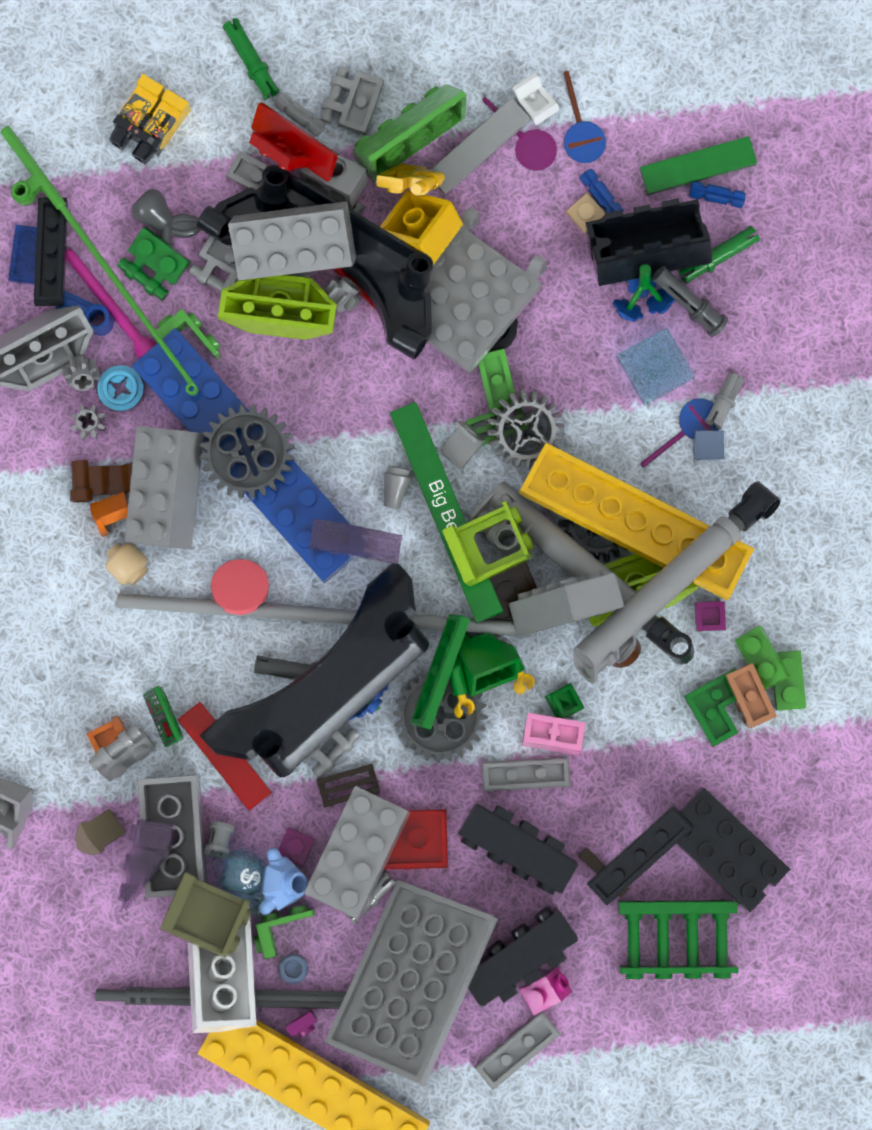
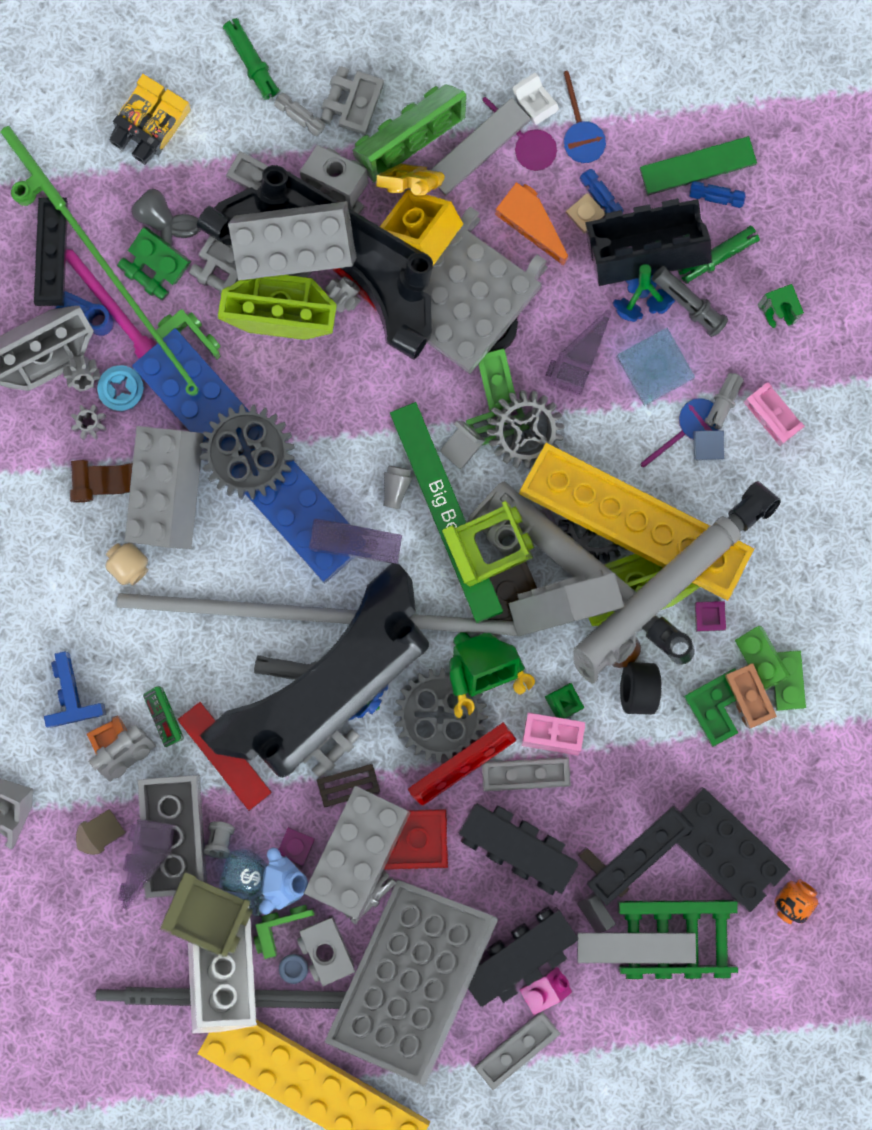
clear blue tile [8,225,37,285] -> none
orange tile [90,492,128,537] -> none
coral tile [211,559,269,615] -> none
red bracket [249,102,338,181] -> none
magenta plate [285,1009,318,1038] -> none
green tile [410,614,470,730] -> none
none -> blue bracket [44,651,107,728]
none -> light grey brick [297,916,356,986]
none -> red tile [408,722,517,806]
none -> orange slope [495,182,568,266]
none -> clear purple slope [546,310,612,396]
none -> dark grey tile [577,892,616,933]
none -> light grey tile [577,933,696,963]
none -> black tyre [620,662,662,715]
none -> bright pink hinge [744,382,805,446]
none -> green hinge [758,284,804,328]
none -> orange head [774,879,819,924]

